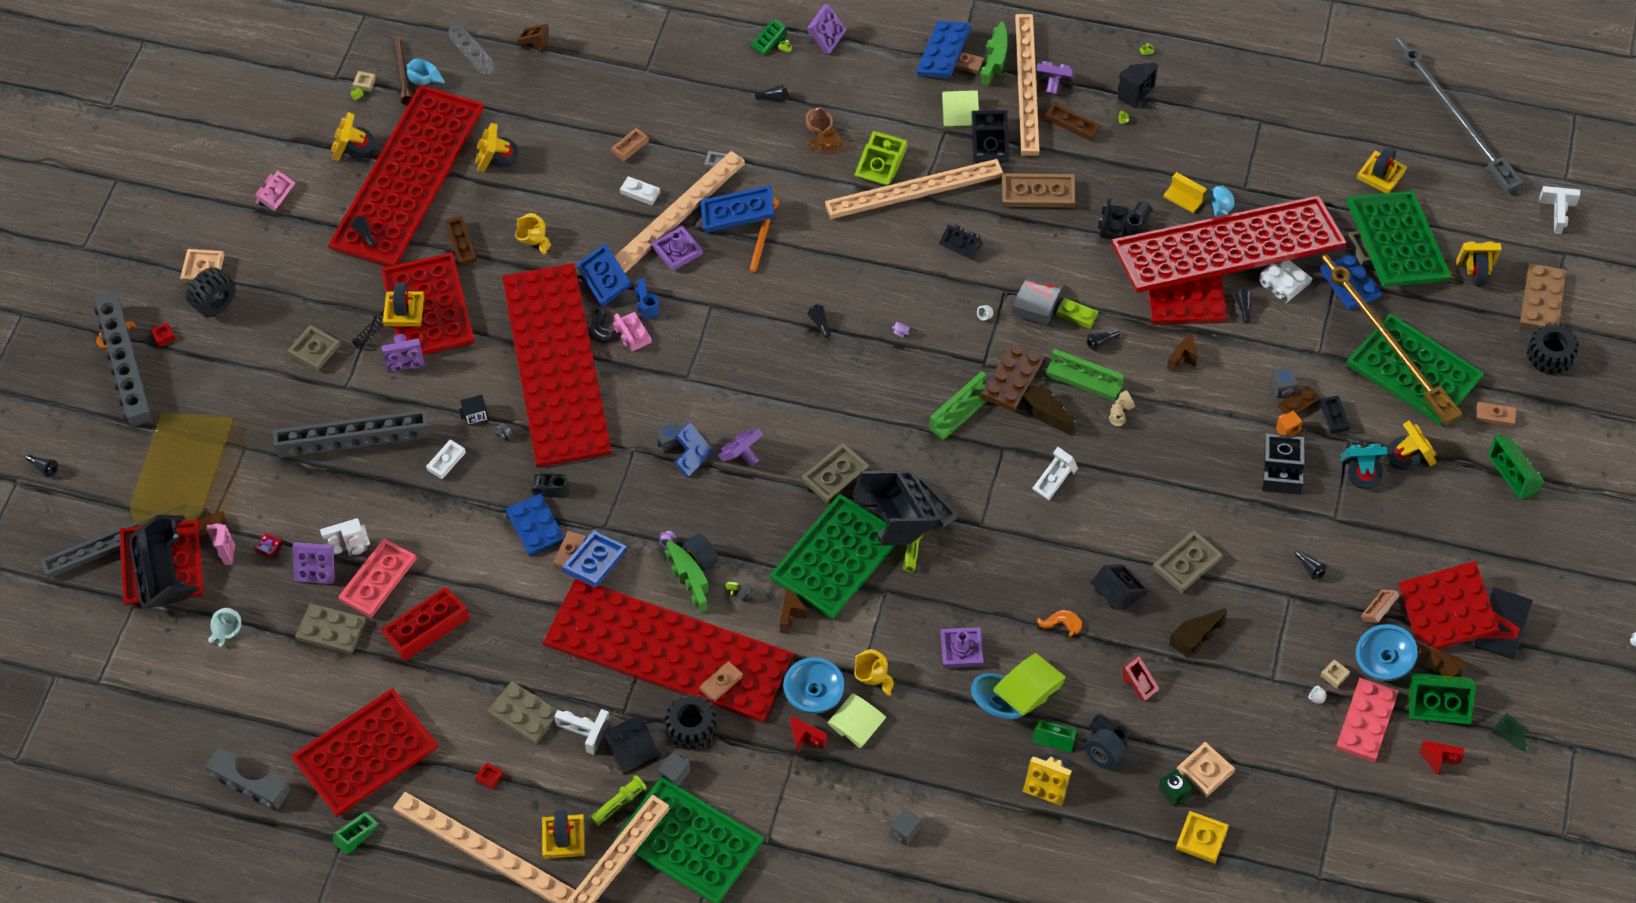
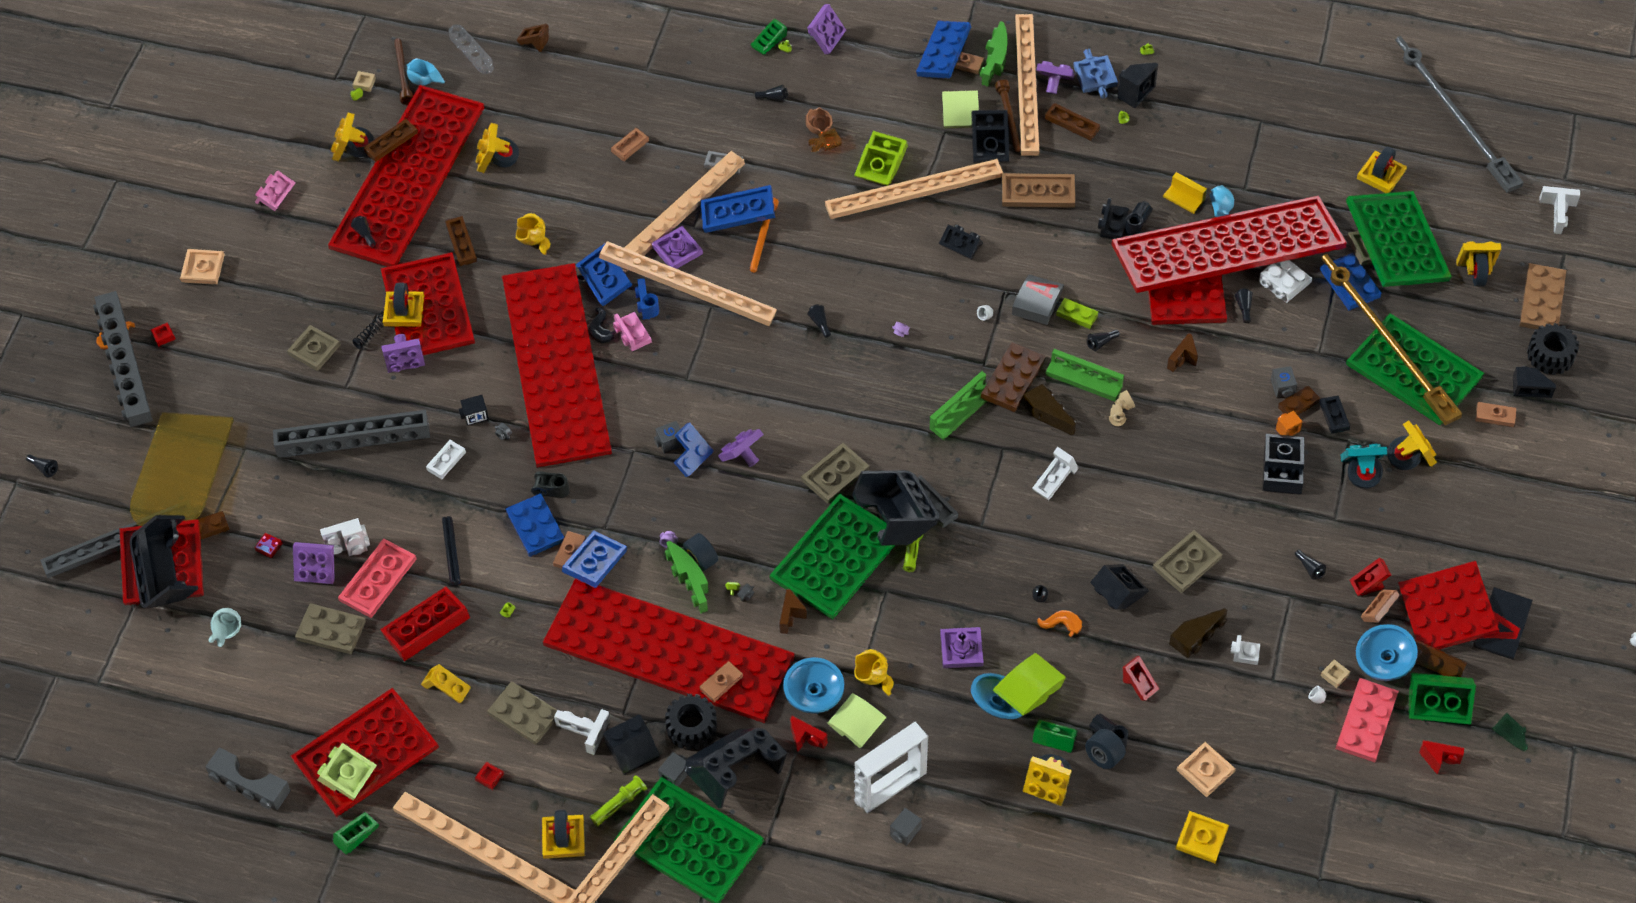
black tyre [186,267,237,318] -> none
bright pink bracket [206,524,235,565] -> none
white plate [620,176,660,205] -> none
dark green brick [1158,769,1192,807] -> none
green slope [1488,434,1544,500] -> none
none -> yellowish green plate [317,743,377,800]
none -> reddish brown plate [364,119,418,162]
none -> yellow bracket [421,664,471,703]
none -> black axle [442,516,461,586]
none -> lime rock [500,602,515,617]
none -> light nougat plate [599,241,777,326]
none -> black windscreen [684,728,787,809]
none -> white window [854,722,928,813]
none -> reddish brown piece [995,80,1021,153]
none -> black hinge [1032,585,1048,602]
none -> medium blue plate [1073,49,1118,99]
none -> white bracket [1231,635,1260,665]
none -> red slope [1350,558,1391,597]
none -> black slope [1512,366,1556,398]

